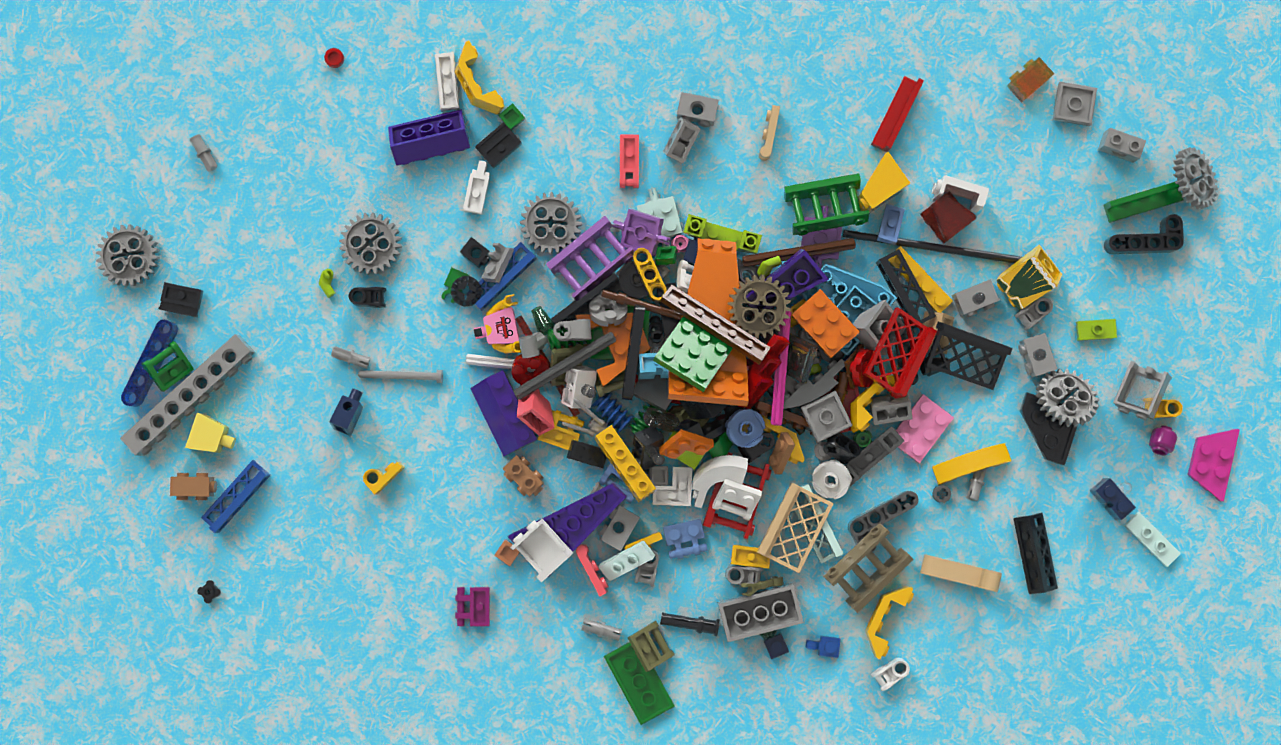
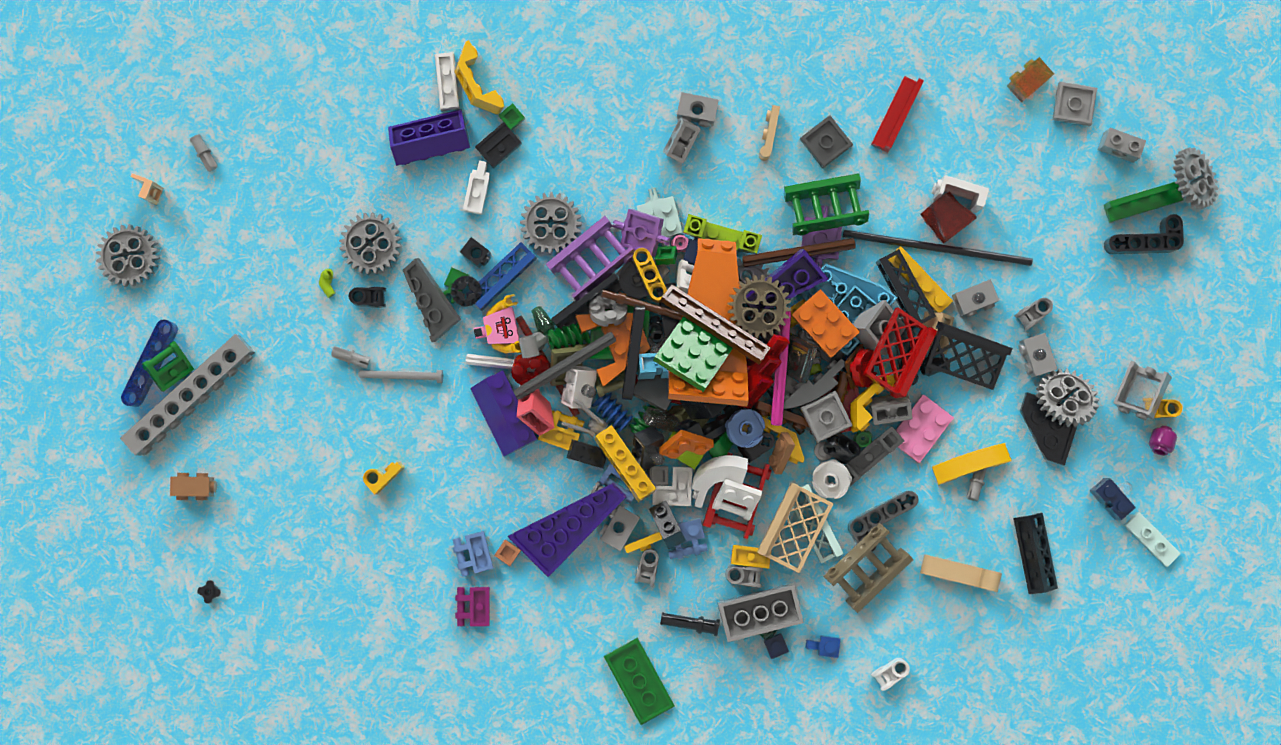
black plate [158,282,203,318] -> none
light yellow torso [185,413,236,453] -> none
blue fence [201,460,270,533] -> none
red tile [324,48,344,68] -> none
dark blue torso [329,388,363,436] -> none
light grey plate [481,243,514,283] -> none
medium nougat brick [503,455,544,497] -> none
white panel [510,519,573,583] -> none
light grey piece [553,319,592,341] -> none
coral plate [576,544,609,597] -> none
light grey pin [581,618,622,641] -> none
light aqua plate [598,540,655,581] -> none
coral plate [620,134,639,188] -> none
olive plate [627,621,675,672] -> none
olive piece [741,576,784,596] -> none
lime arm [757,256,782,278] -> none
yellow slope [858,152,910,214] -> none
yellow slope [865,586,914,660] -> none
medium blue plate [877,204,905,245] -> none
dark grey bush [932,485,951,503] -> none
slope [996,244,1062,311] -> none
lime plate [1076,319,1117,341] -> none
dark pink wing [1188,429,1240,501] -> none
none -> panel [130,173,164,205]
none -> dark grey wing [403,258,461,342]
none -> medium blue plate [452,531,494,577]
none -> black brick [649,500,686,549]
none -> dark grey tile [800,115,853,168]

